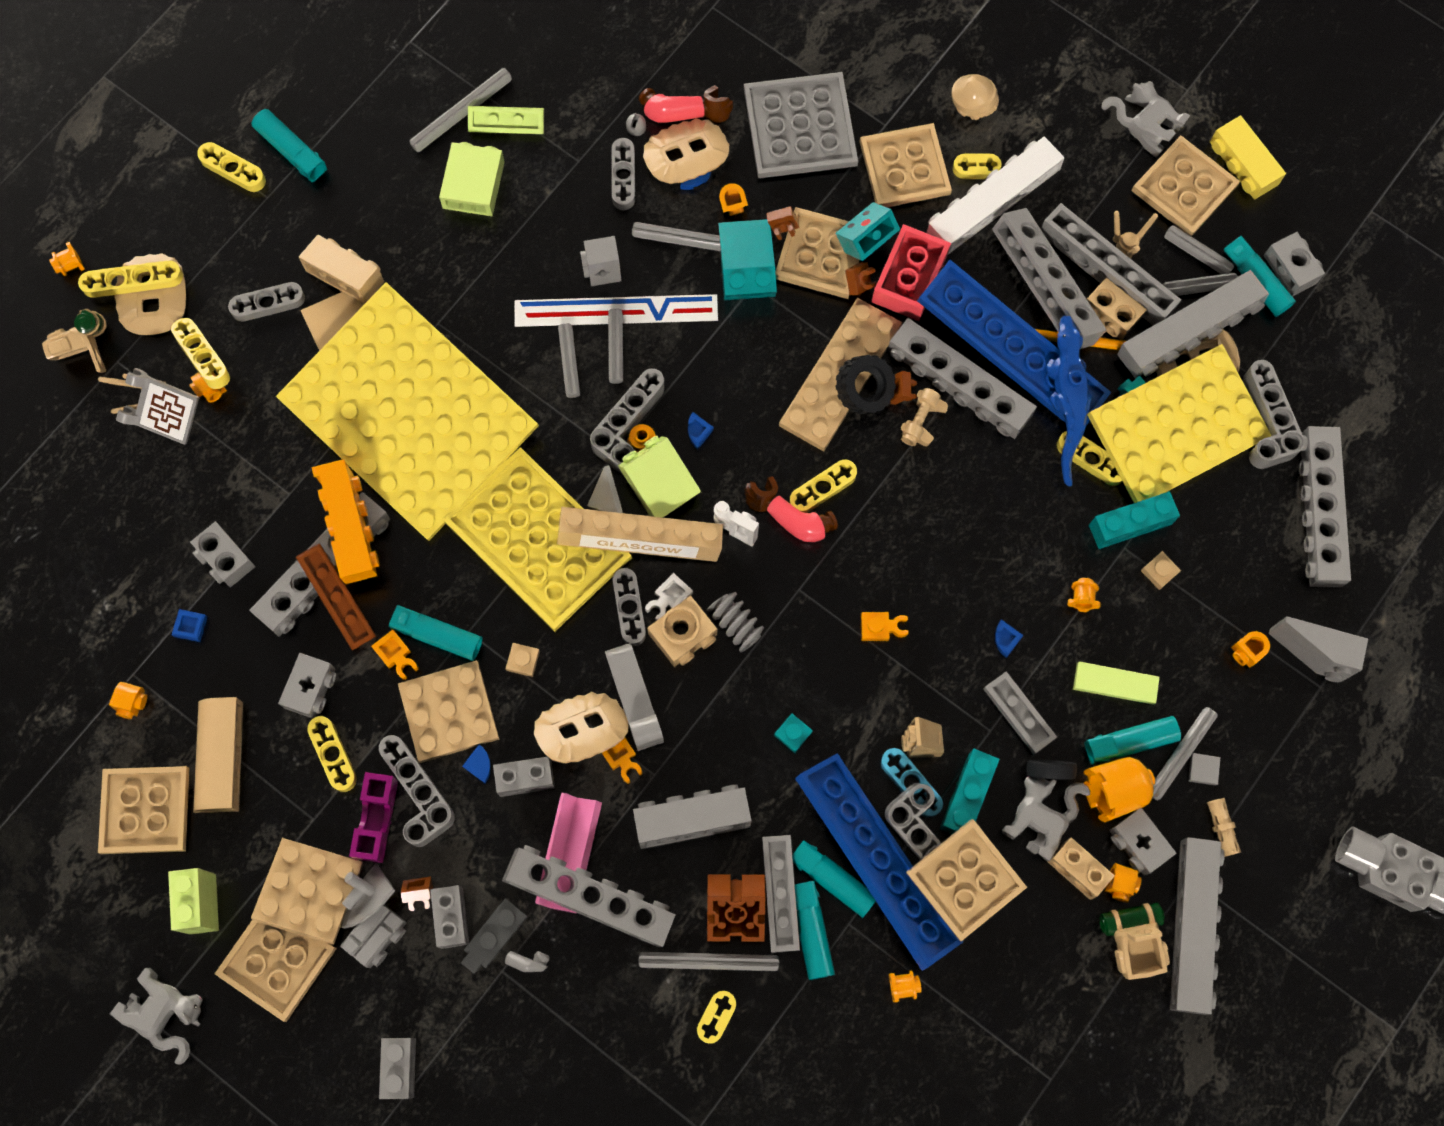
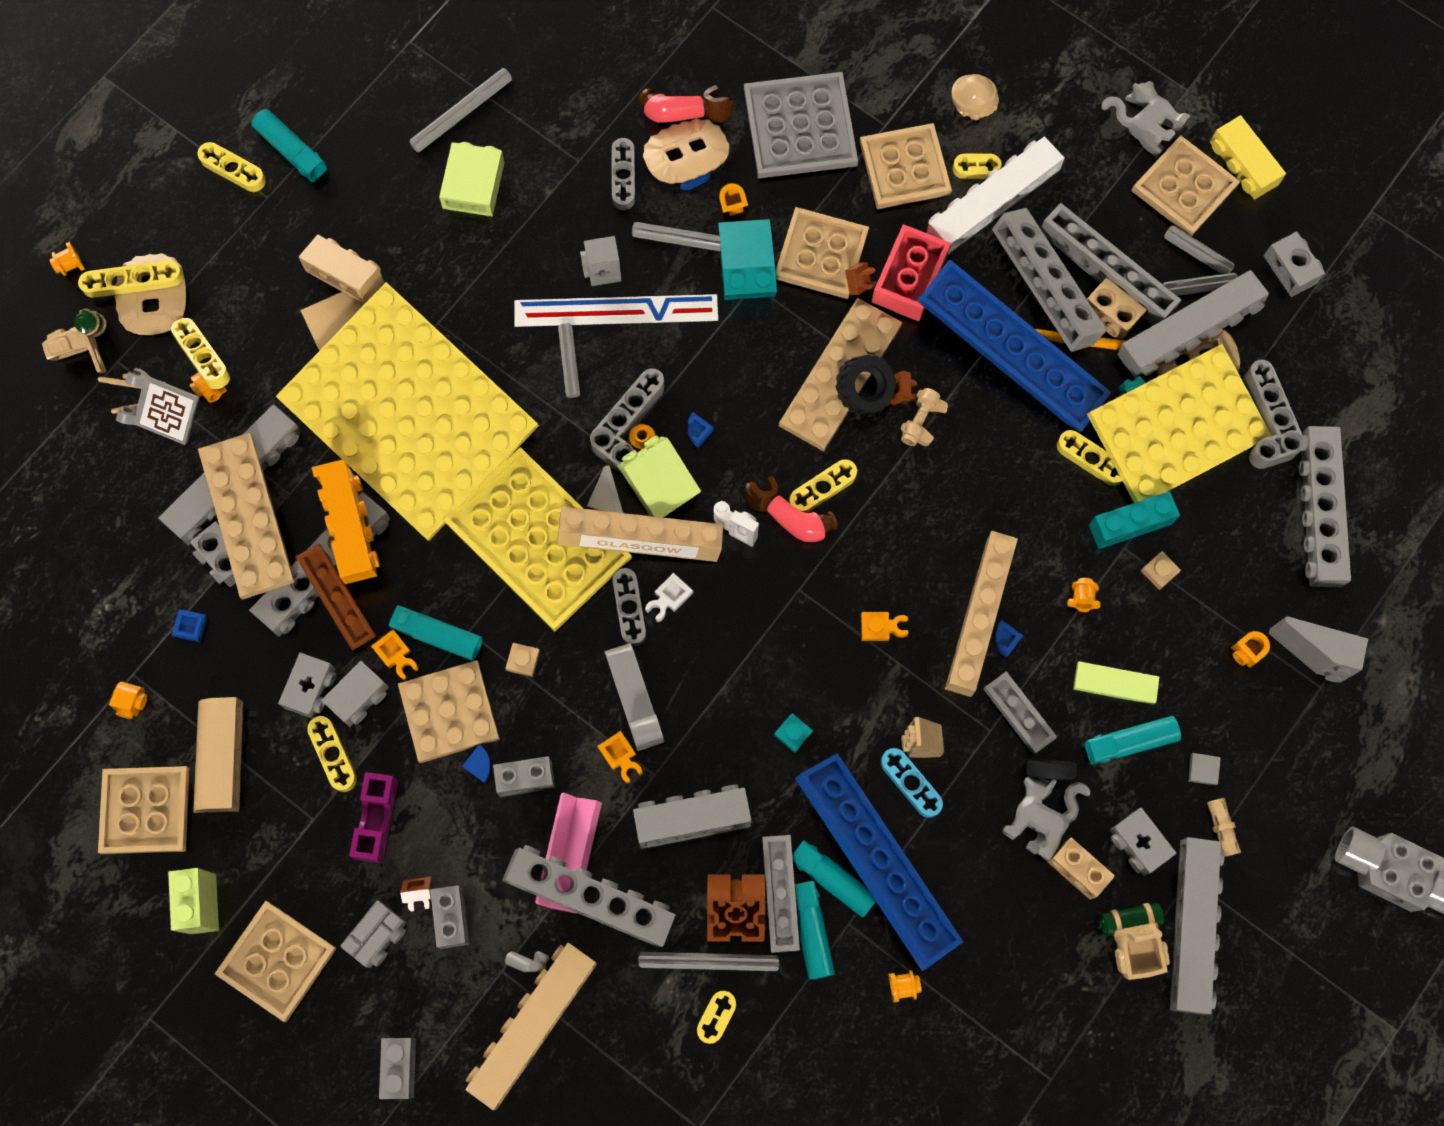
light grey animal [110,968,202,1065] -> none
light grey beam [228,282,305,322] -> none
tan plate [251,838,363,945] -> none
light grey shield [342,863,395,929] -> none
light grey beam [379,735,455,847] -> none
dark grey hinge [461,899,528,974] -> none
yellowish green tile [468,106,544,134] -> none
tan piece [534,692,629,763] -> none
light grey axle [608,308,623,384] -> none
light grey hinge [626,113,646,136] -> none
tan brick [647,595,717,667] -> none
light grey piece [707,592,764,652] -> none
dark orange tile [767,206,800,240] -> none
teal brick [835,202,900,261] -> none
light grey beam [885,783,941,860] -> none
light grey brick [887,318,1037,439] -> none
tan plate [906,819,1027,941] -> none
teal brick [939,748,1000,834] -> none
blue animal [1046,316,1092,486] -> none
light orange cylinder [1083,757,1155,822] -> none
light orange plate [1104,863,1142,903] -> none
tan plant [1113,211,1158,259] -> none
light grey axle [1152,707,1217,801] -> none
teal piece [1224,236,1296,317] -> none
none -> light grey brick [159,404,302,546]
none -> tan plate [198,433,295,599]
none -> light grey brick [321,661,389,727]
none -> tan brick [465,943,597,1110]
none -> tan brick [945,531,1018,697]

